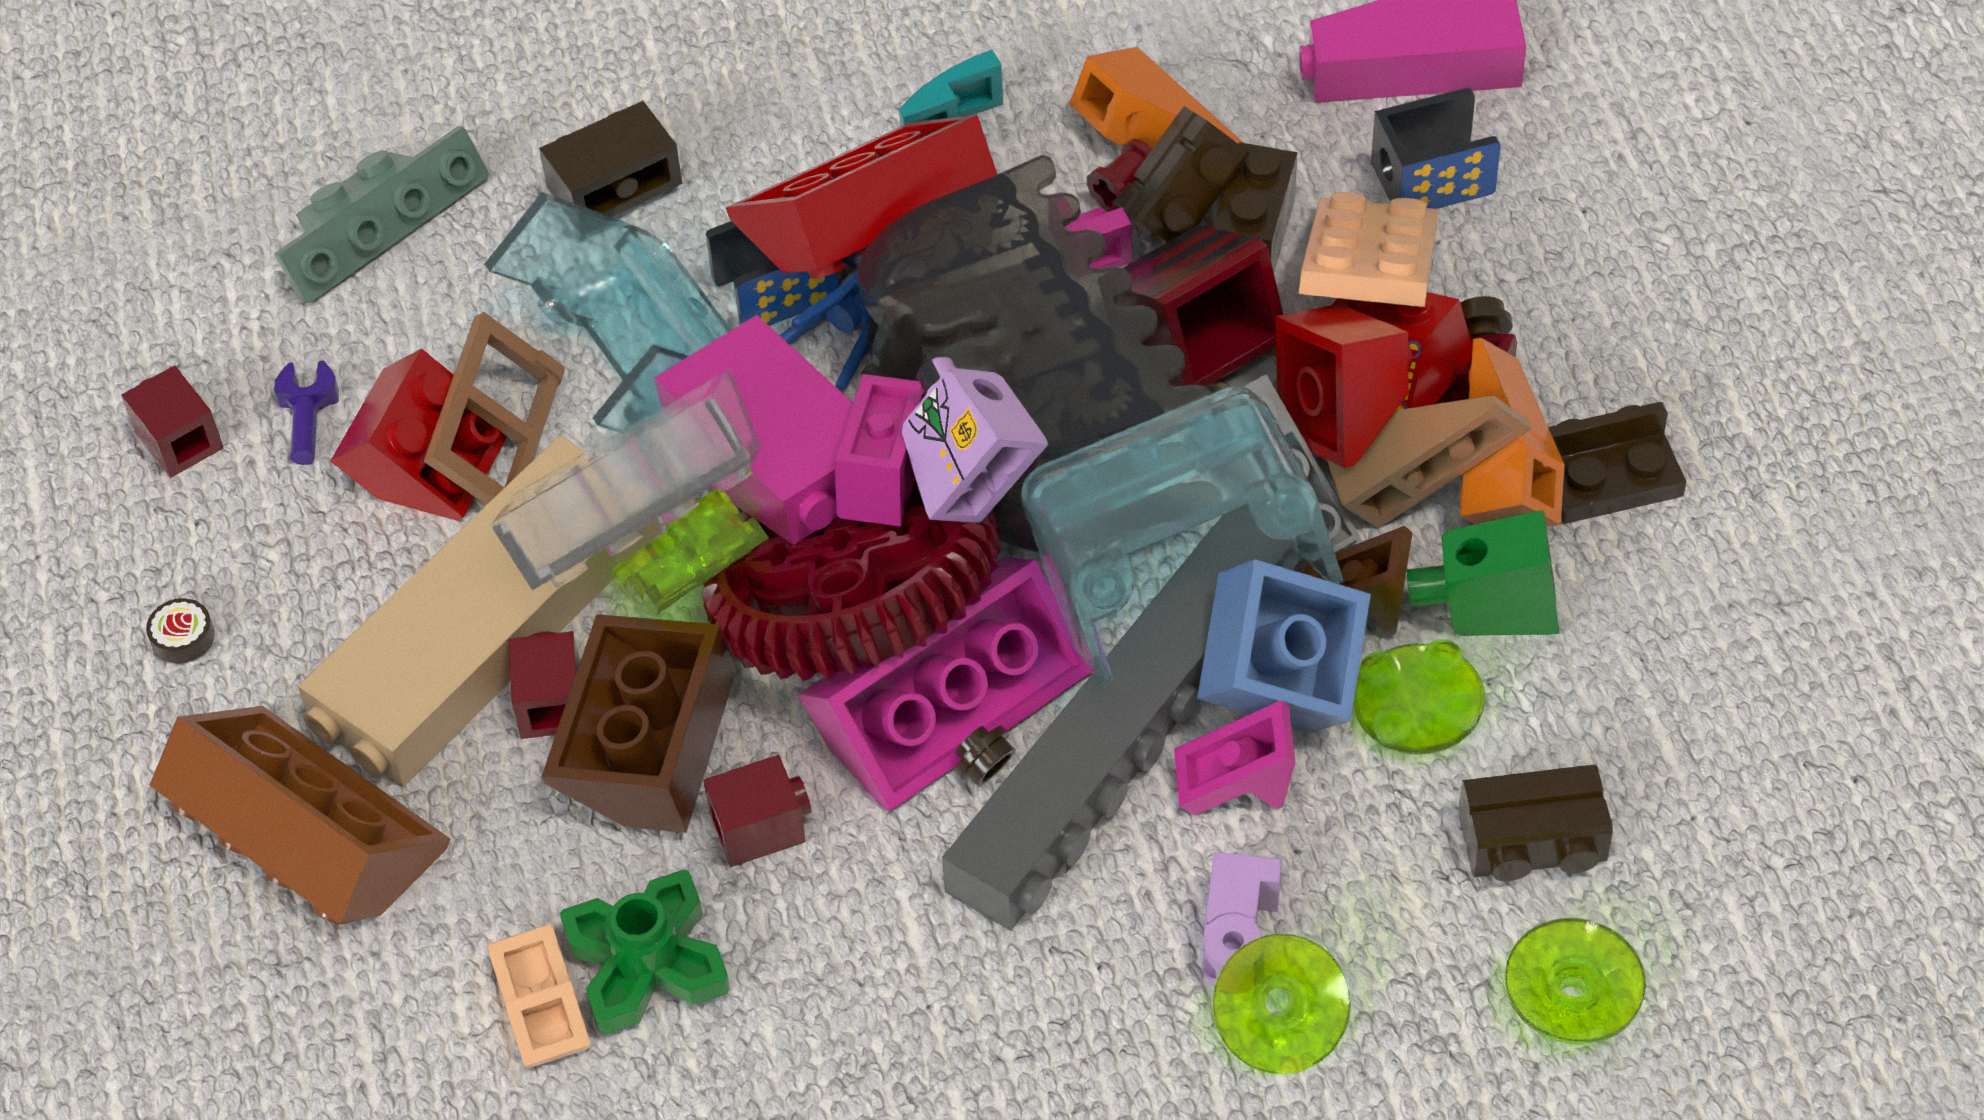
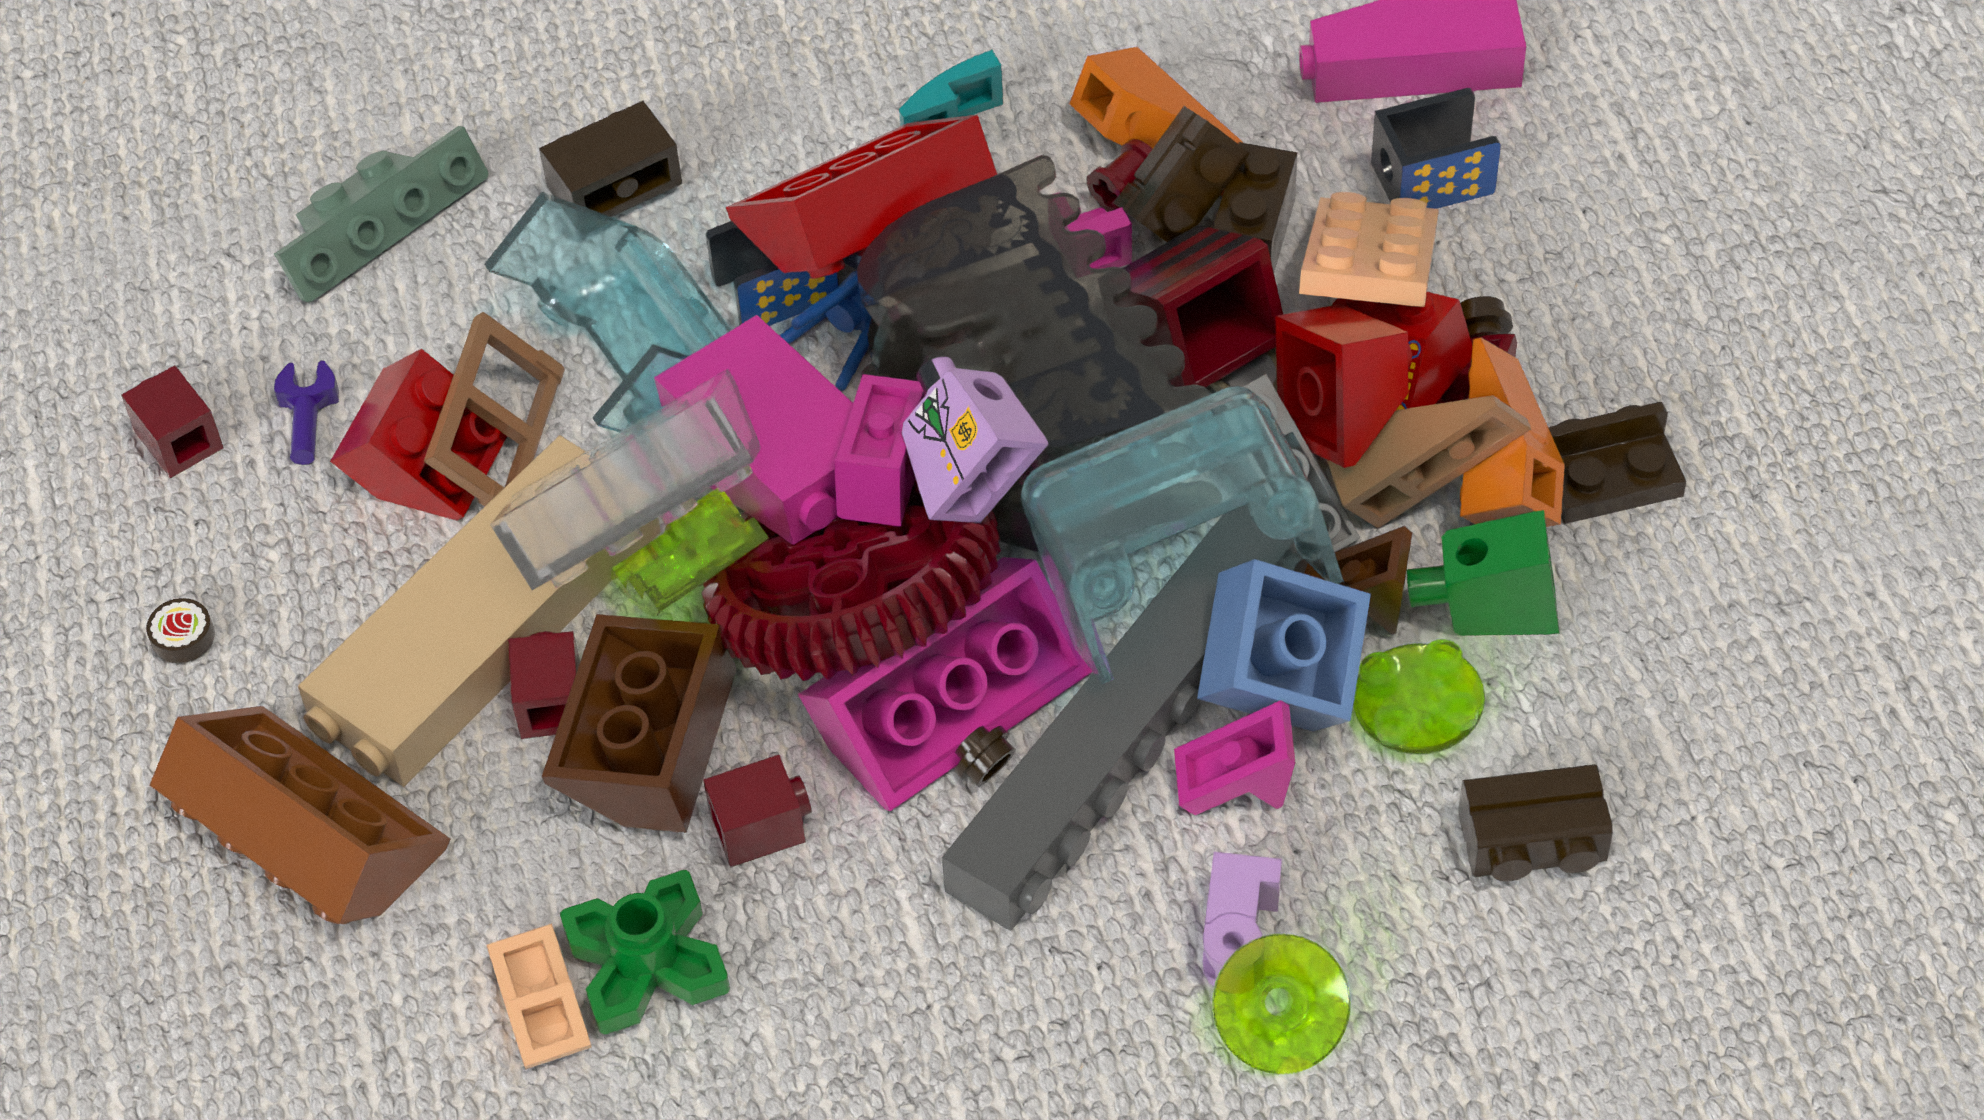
clear neon green dish [1505,918,1646,1044] -> none

